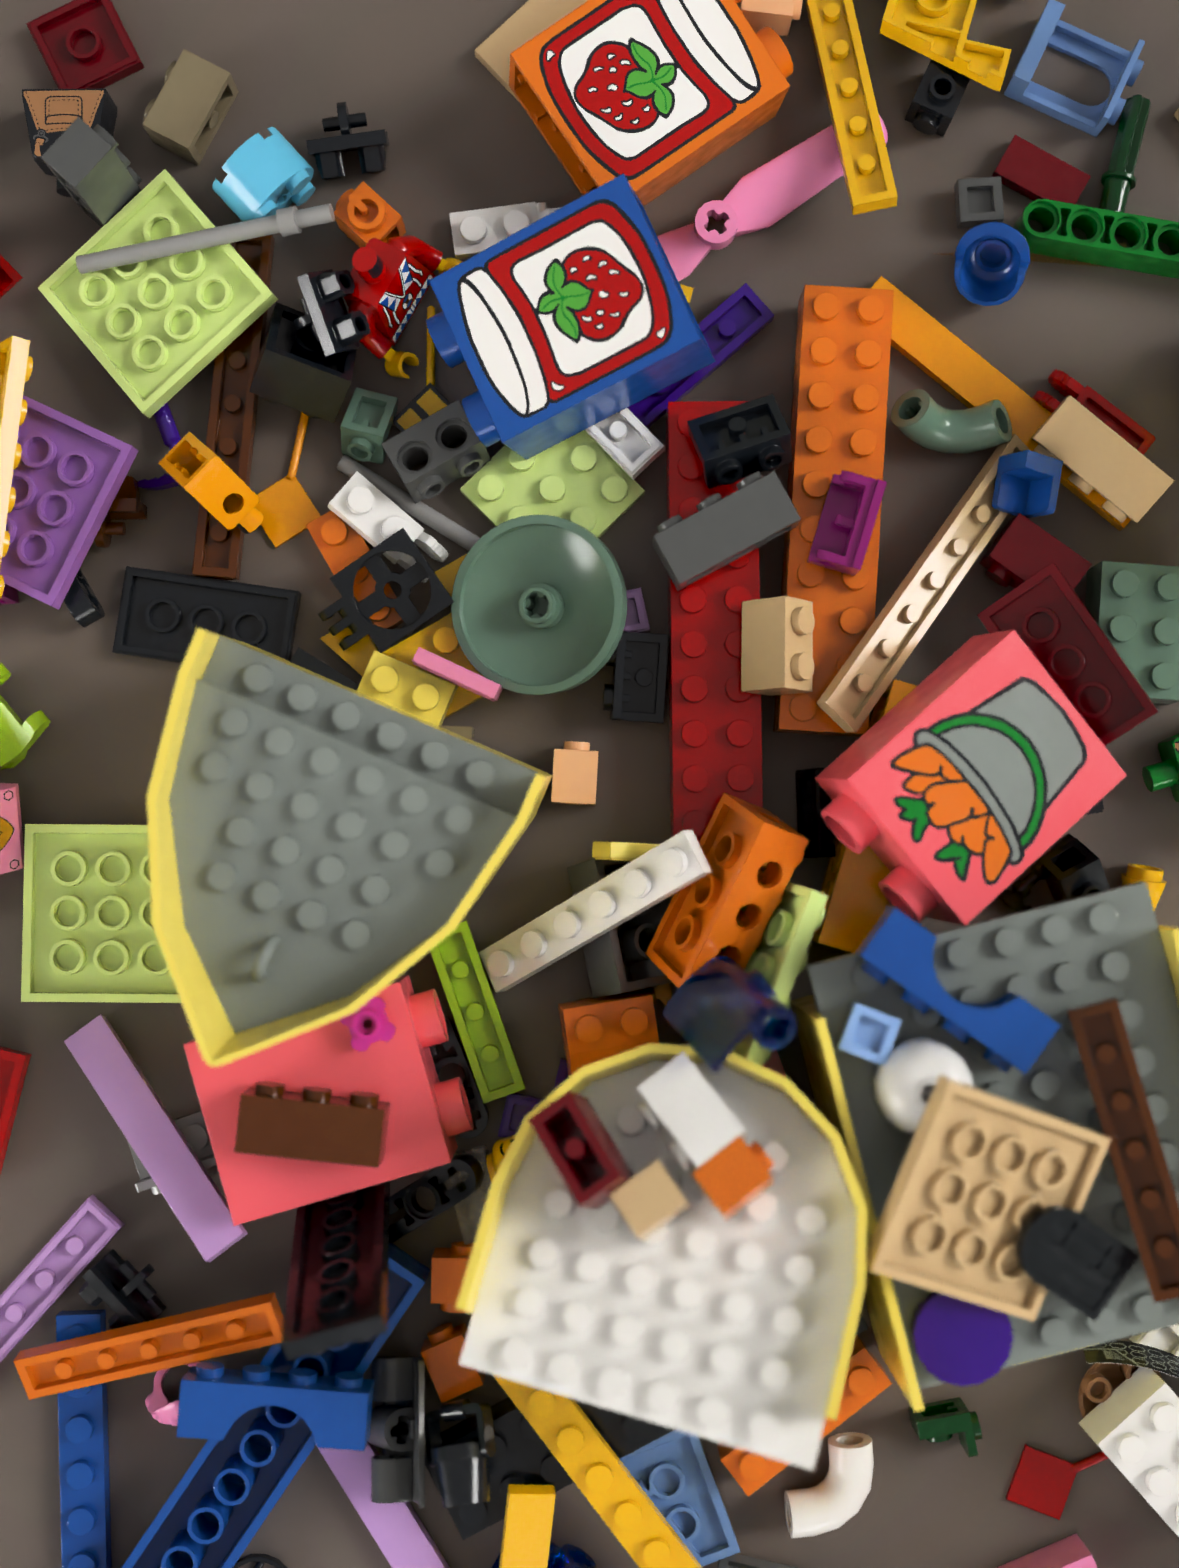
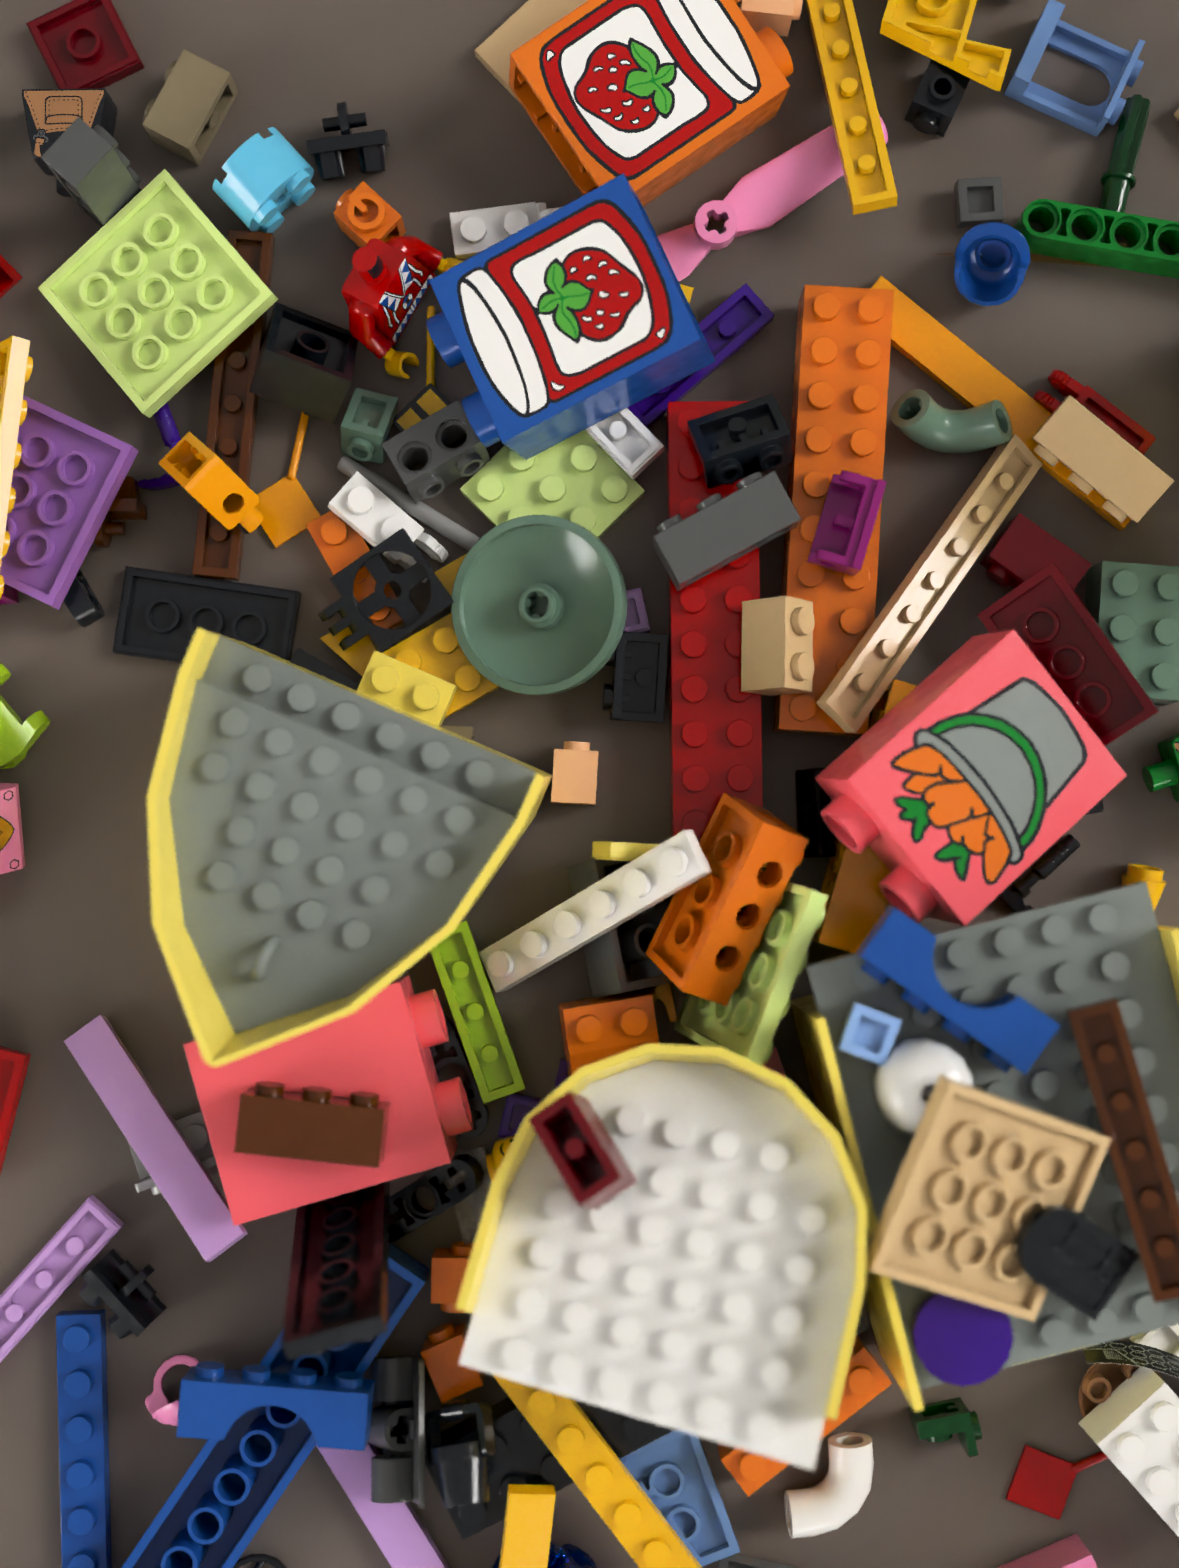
orange plate [13,1292,284,1400] -> none
yellowish green plate [21,824,182,1003] -> none
light grey bar [76,203,335,274] -> none
black hips [294,269,371,357] -> none
dark pink plate [340,996,395,1052] -> none
bright pink tile [412,647,503,702] -> none
tan panel [610,1159,691,1241] -> none
white brick [636,1051,748,1170] -> none
clear blue panel [663,956,797,1074] -> none
orange brick [692,1136,774,1220] -> none
dark red tile [991,135,1091,204] -> none
blue panel [992,450,1063,518] -> none
black brick [1038,838,1110,902] -> none

